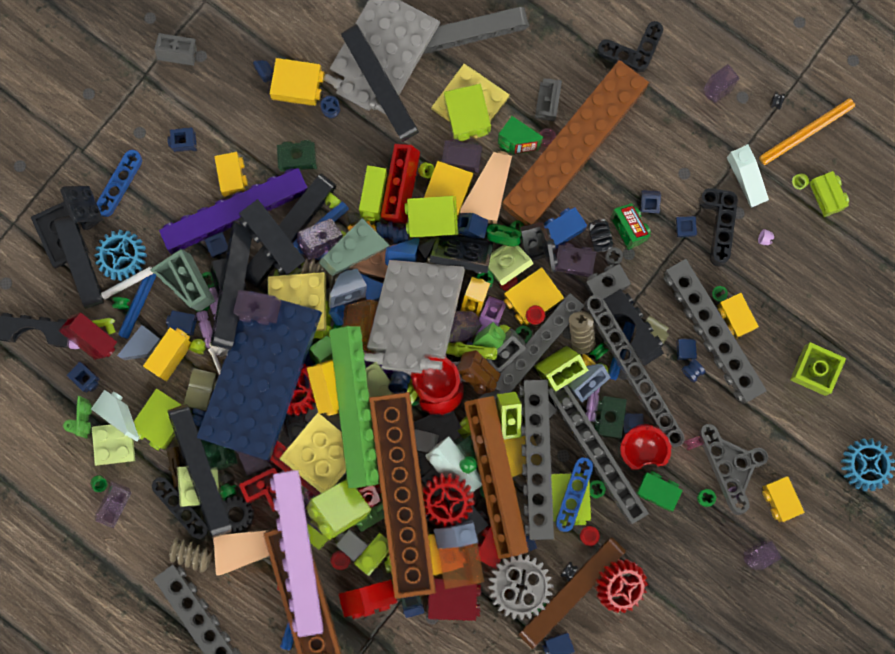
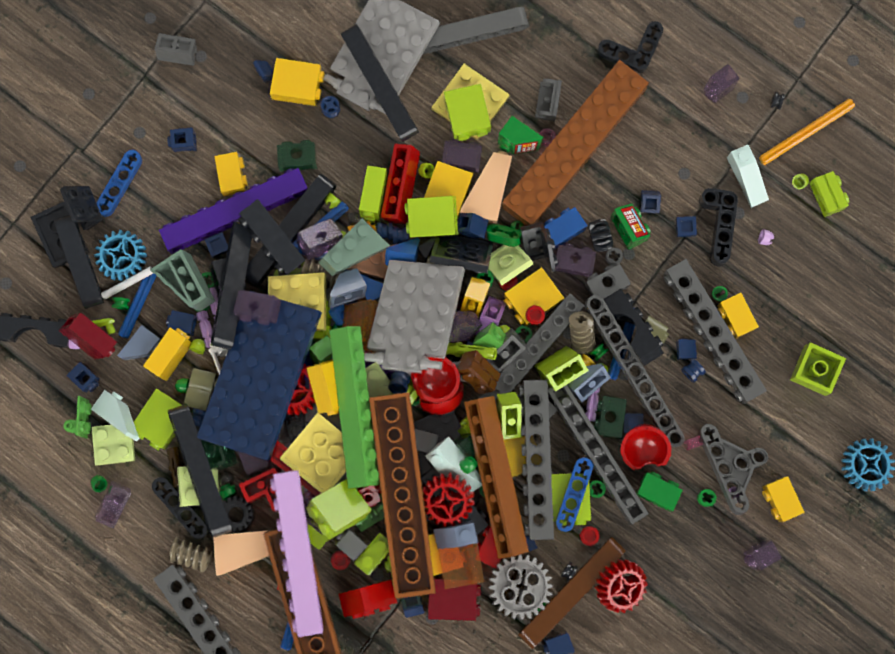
none -> green hinge [175,378,190,394]

